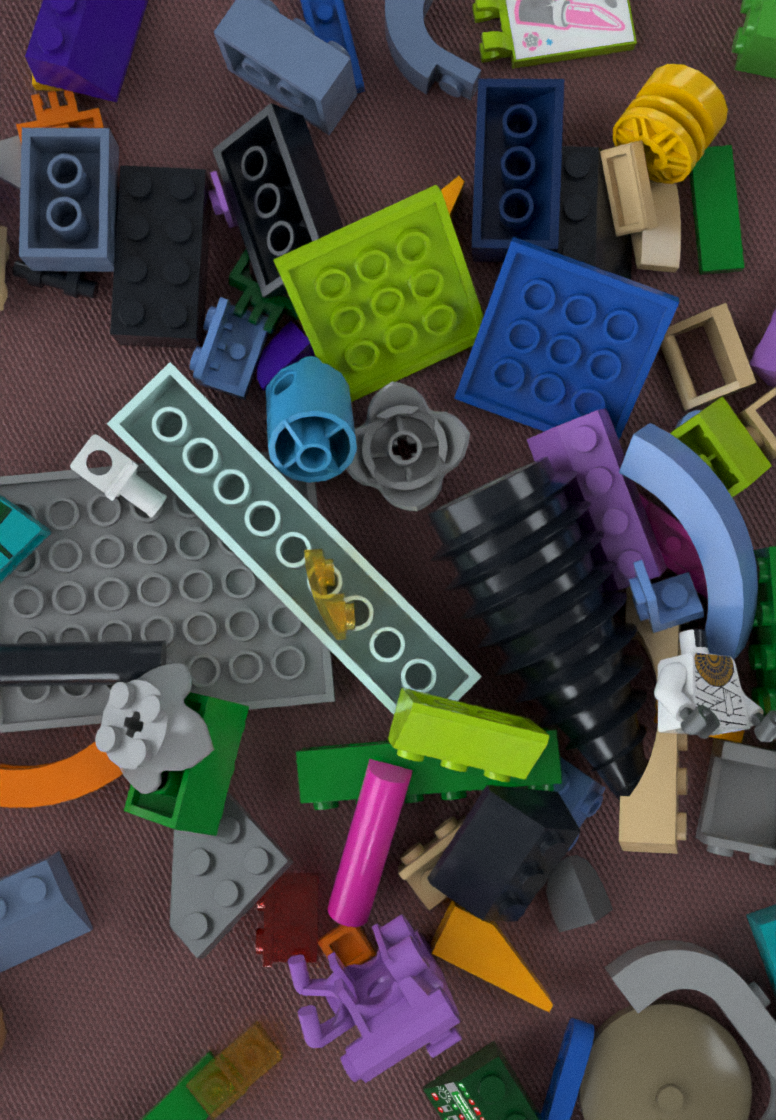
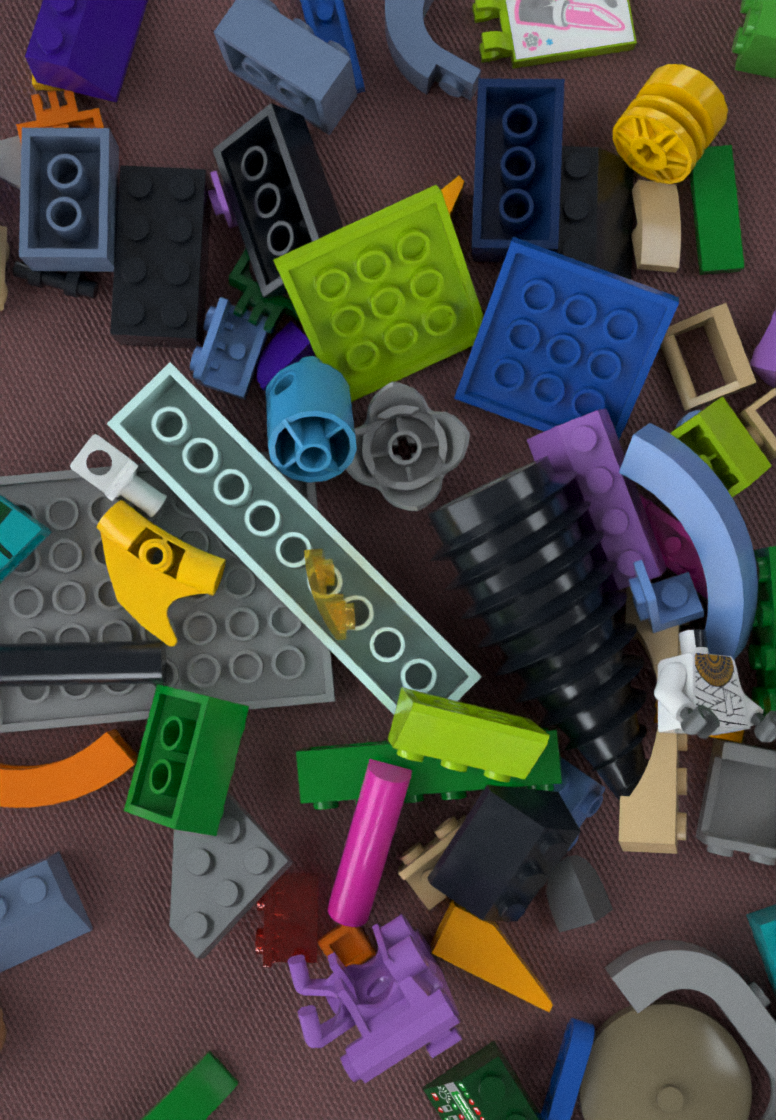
light grey brick [95,663,214,794] -> none
clear yellow slope [186,1021,284,1120] -> none
tan tile [600,140,658,237] -> none
none -> yellow pin [96,500,226,647]

